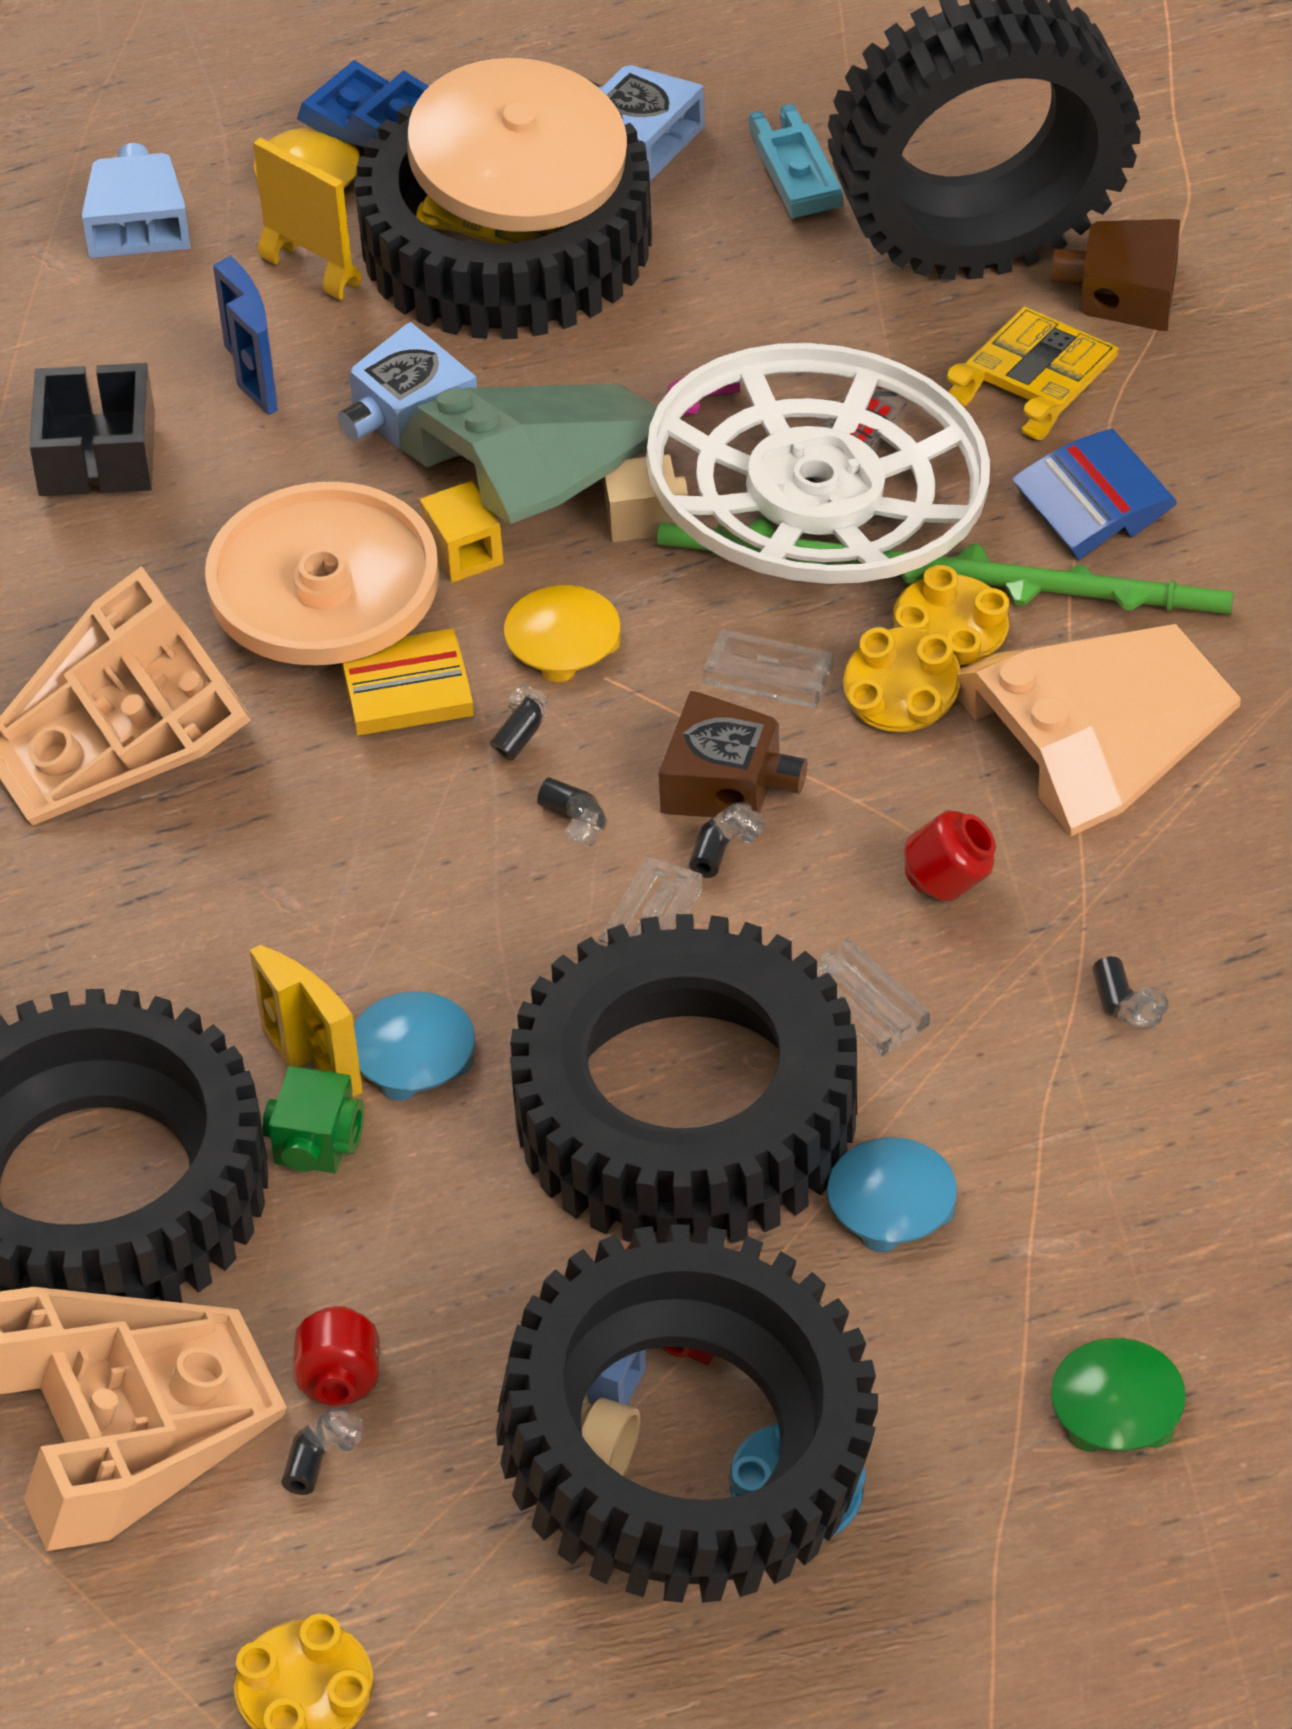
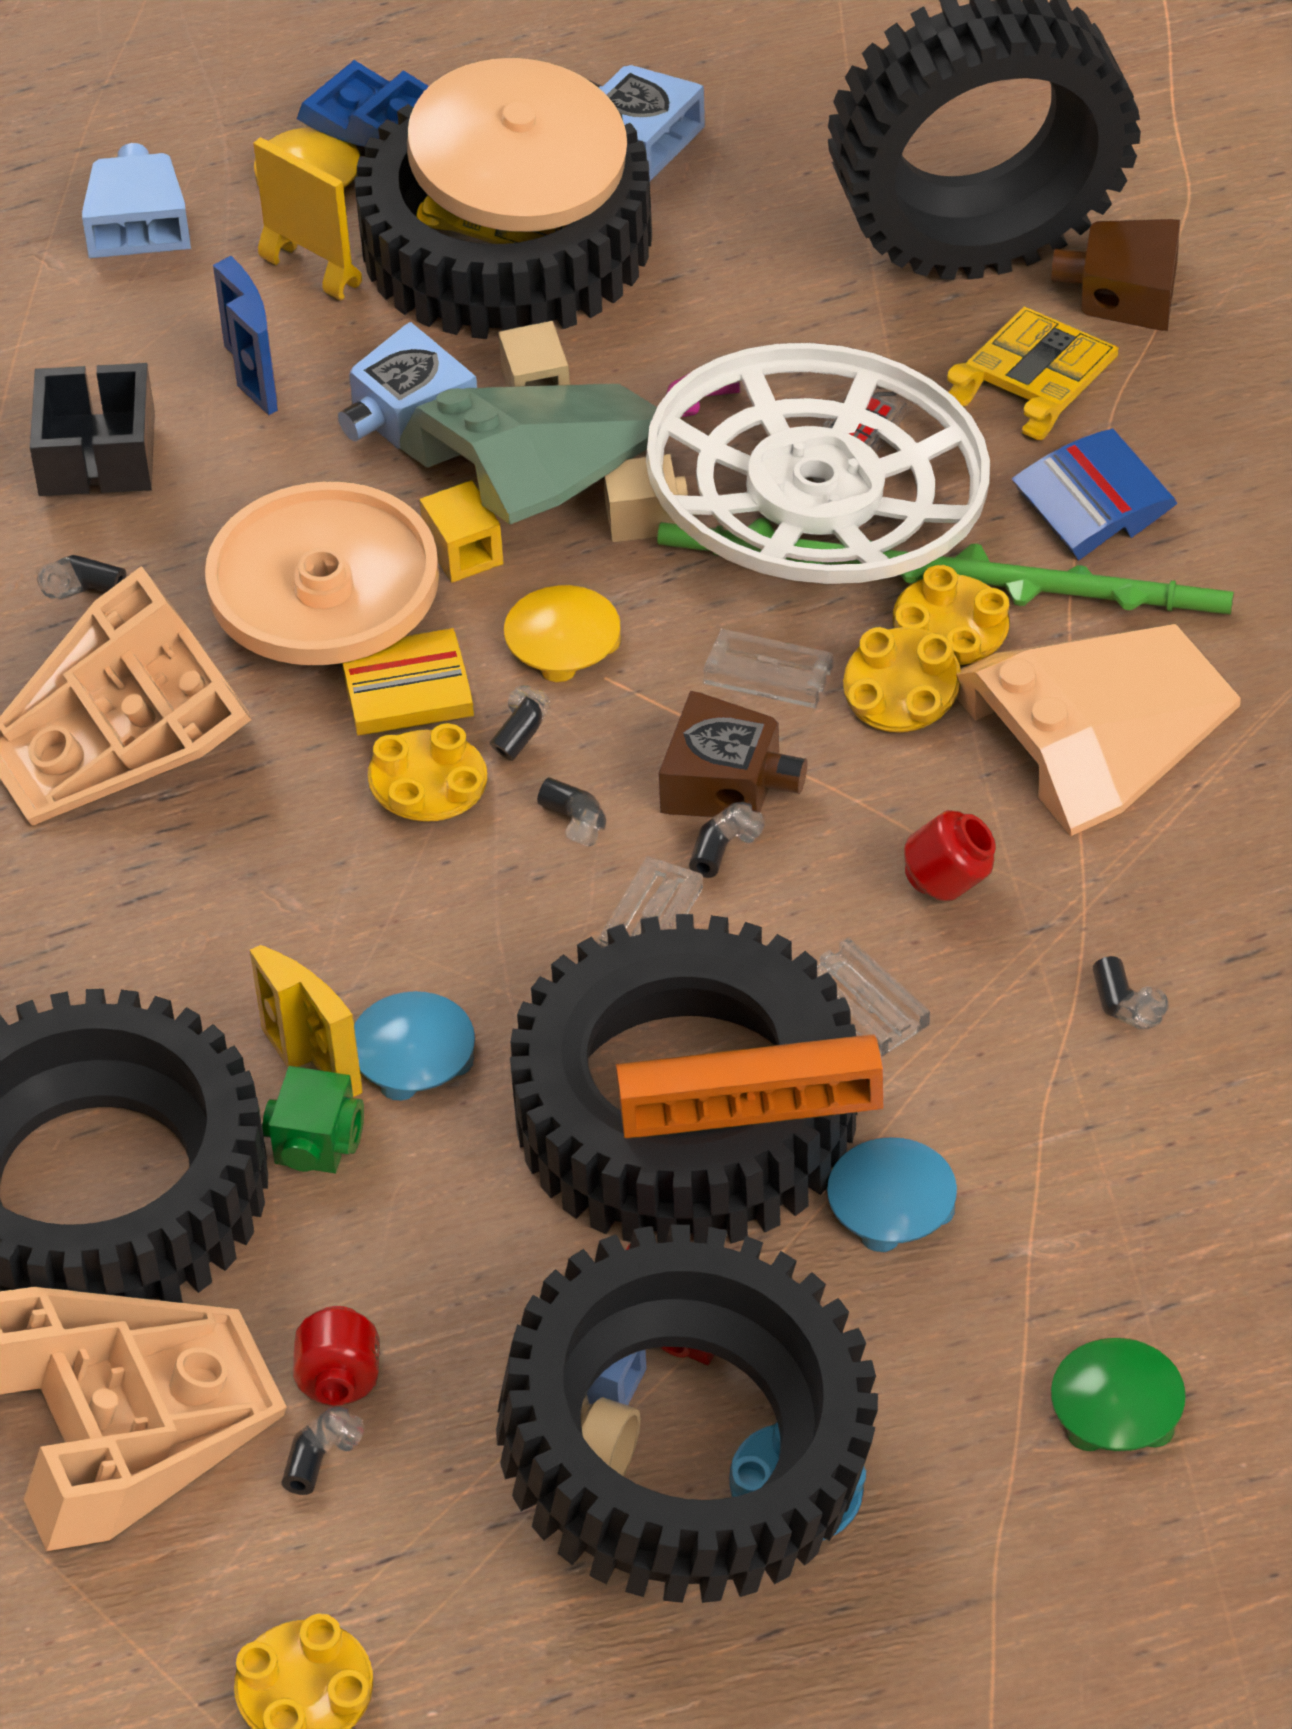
medium azure hinge [748,104,843,219] -> none
none -> arm [37,555,126,600]
none -> yellow dish [367,723,487,821]
none -> tan brick [498,321,570,387]
none -> orange brick [615,1034,883,1138]

